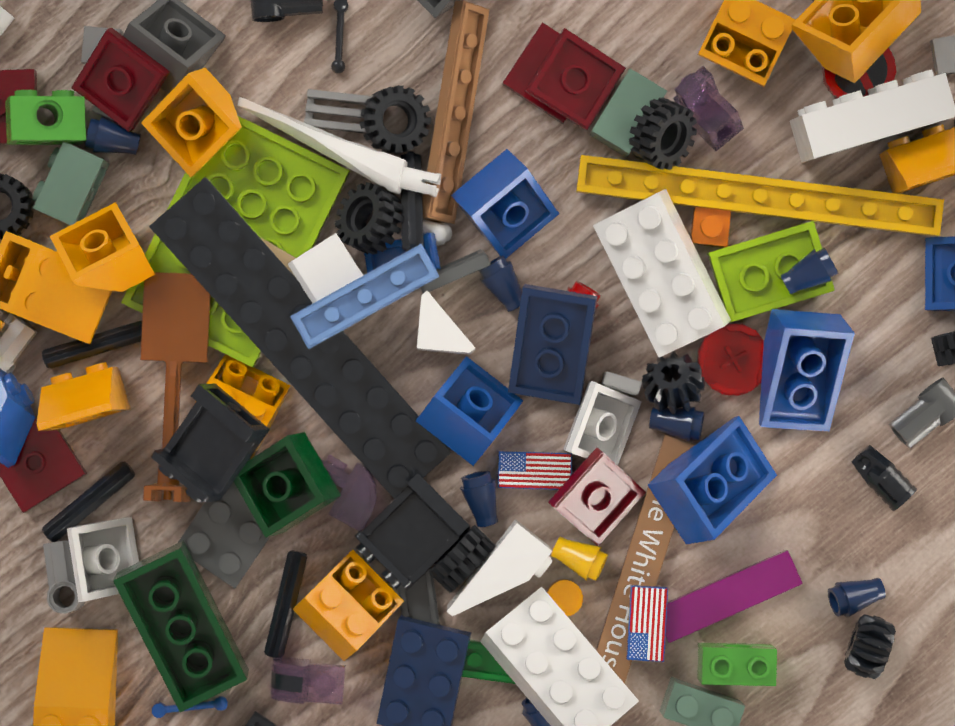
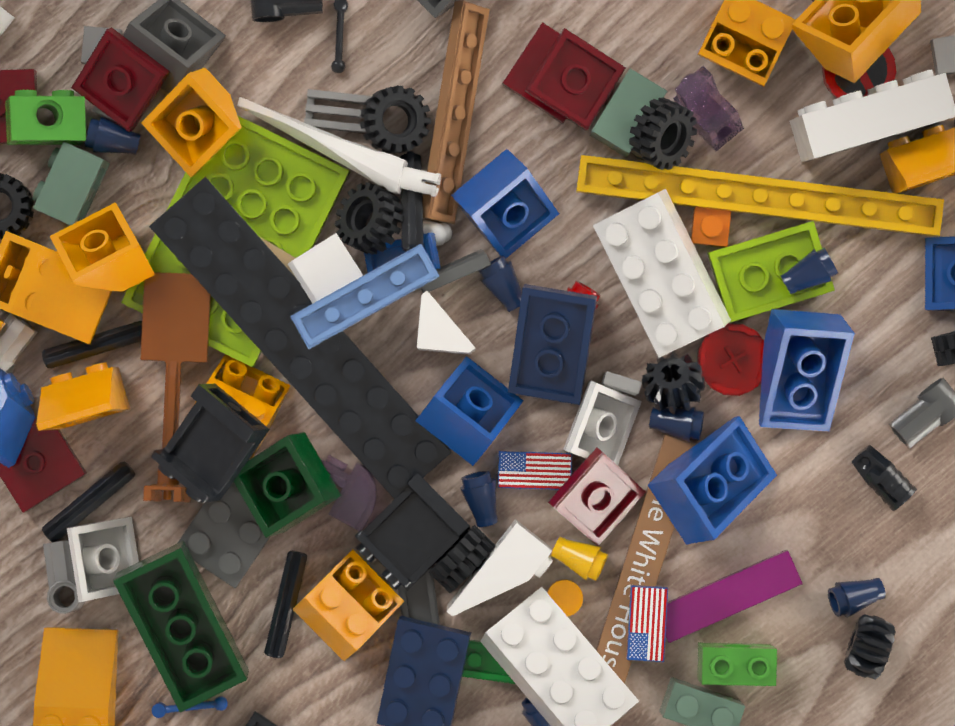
brick [270,657,346,704] -> none

